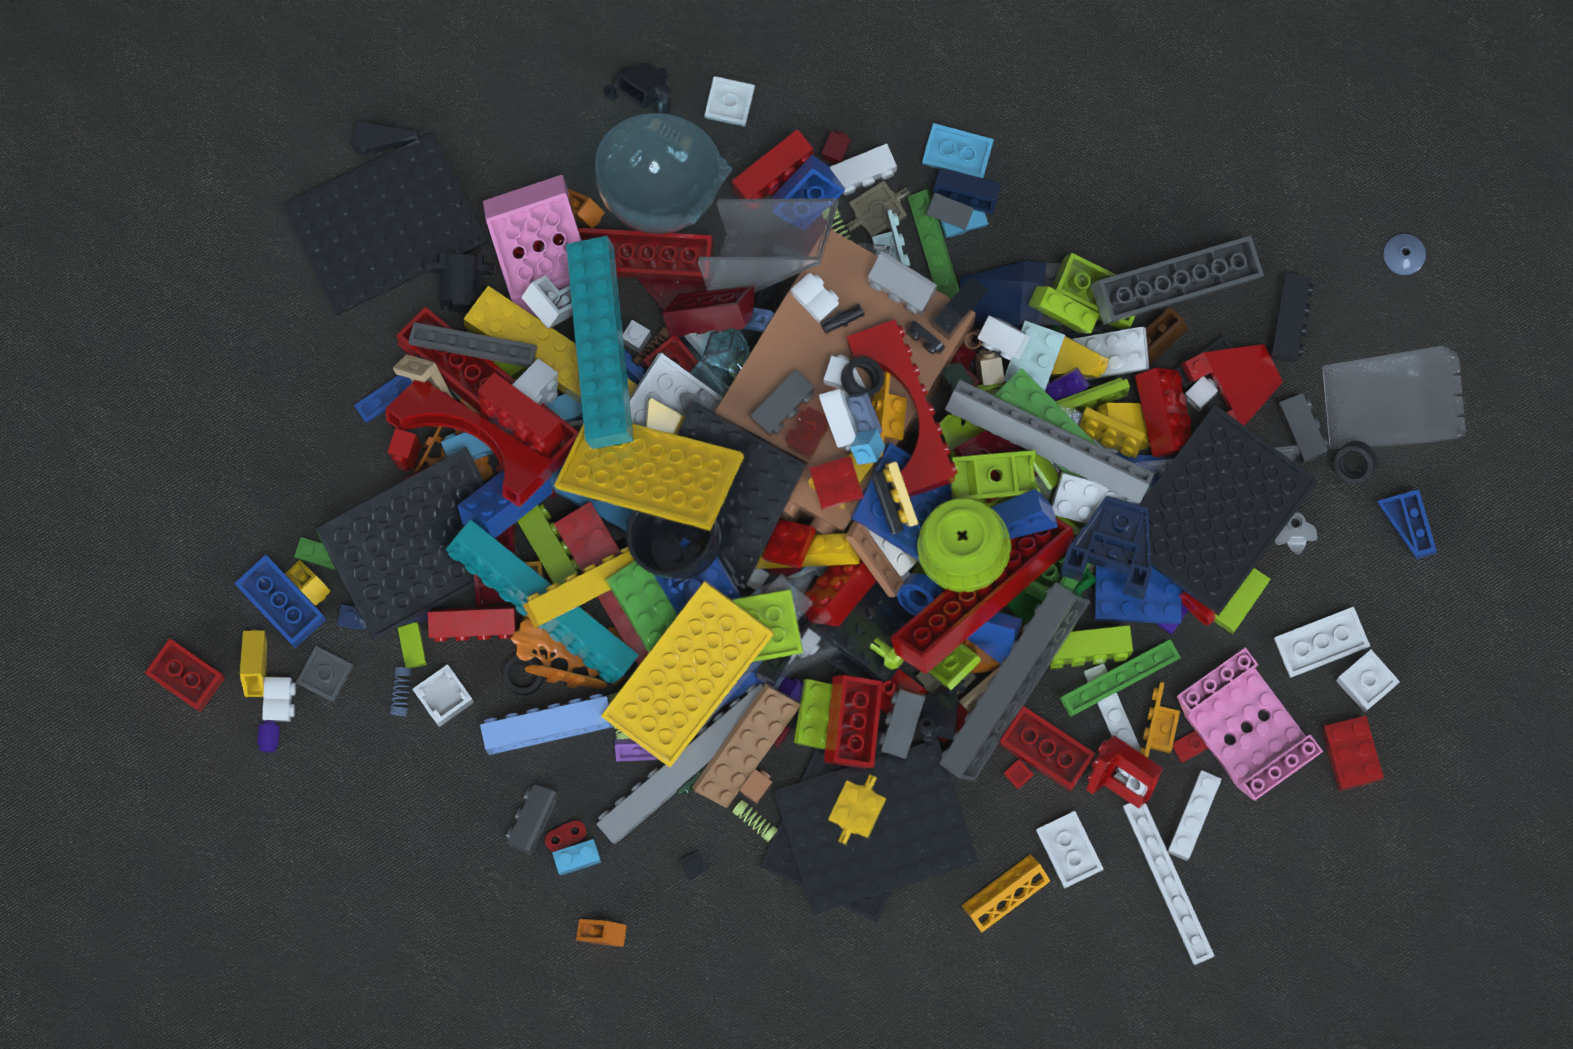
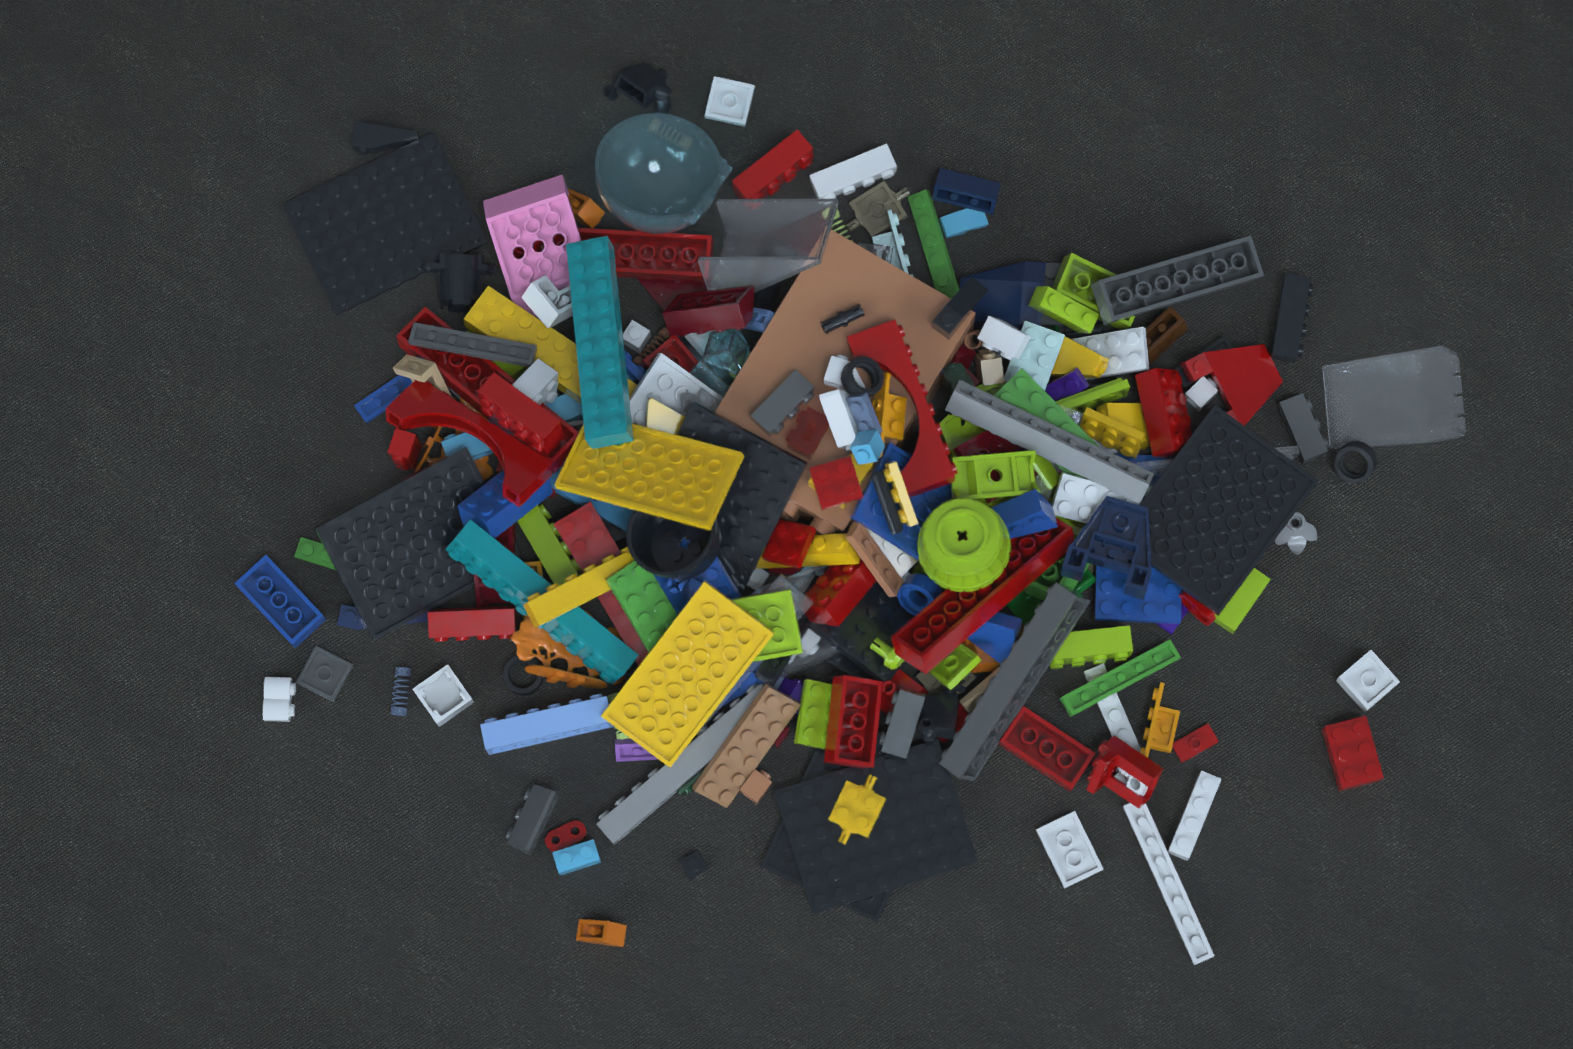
red brick [145,639,225,713] -> none
yellow slope [240,630,267,697] -> none
dark purple brick [257,721,280,752] -> none
yellow slope [285,560,331,606] -> none
lime slope [398,622,427,669] -> none
yellowish green piece [732,800,778,842] -> none
blue slope [772,155,845,232] -> none
white brick [791,273,839,324] -> none
dark red brick [822,131,851,165] -> none
light grey slope [868,251,937,316] -> none
black plate [907,320,945,355] -> none
medium azure plate [922,123,994,178] -> none
dark grey hinge [926,193,974,230] -> none
light orange fence [961,854,1050,933] -> none
red plate [1003,759,1034,790] -> none
bright pink slope [1177,647,1323,801] -> none
white plate [1274,607,1370,678] -> none
blue wedge [1377,489,1437,560] -> none
sand blue dish [1383,234,1426,275] -> none

